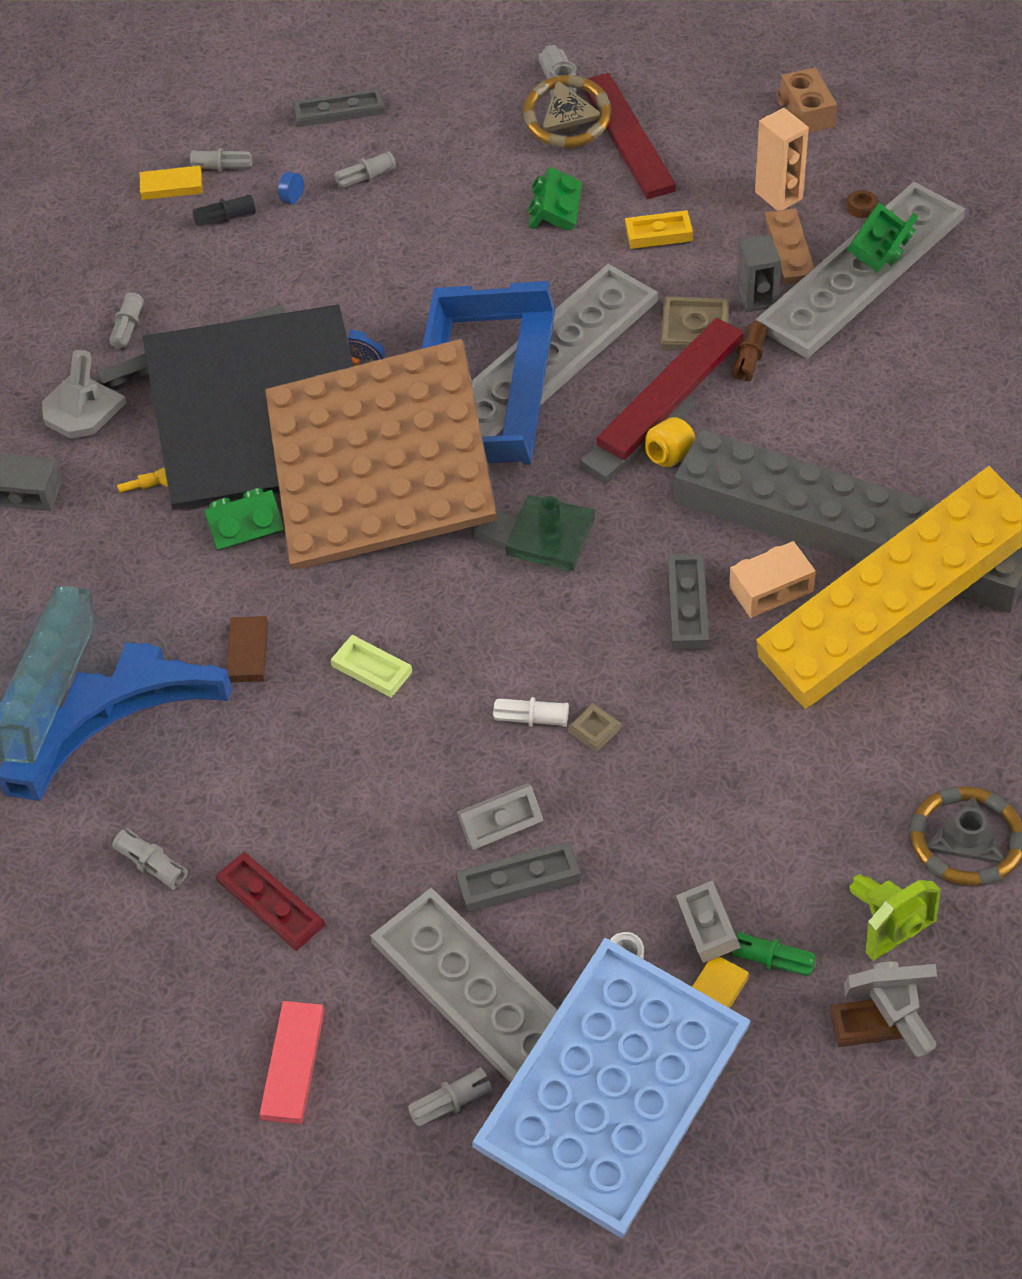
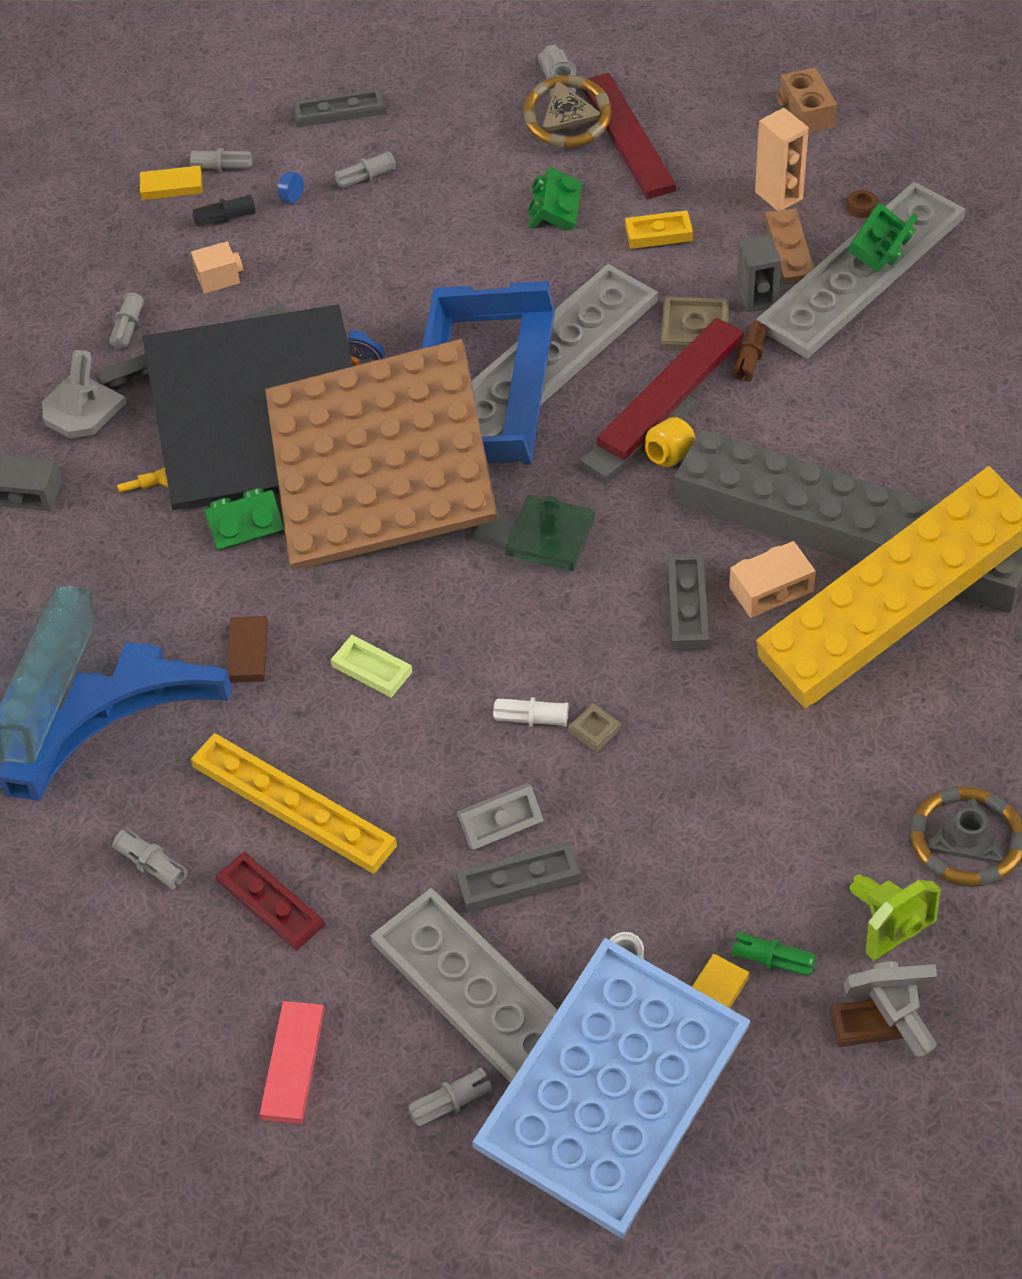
light grey plate [676,880,741,963] -> none
none -> light nougat brick [191,241,243,293]
none -> yellow plate [191,733,397,874]

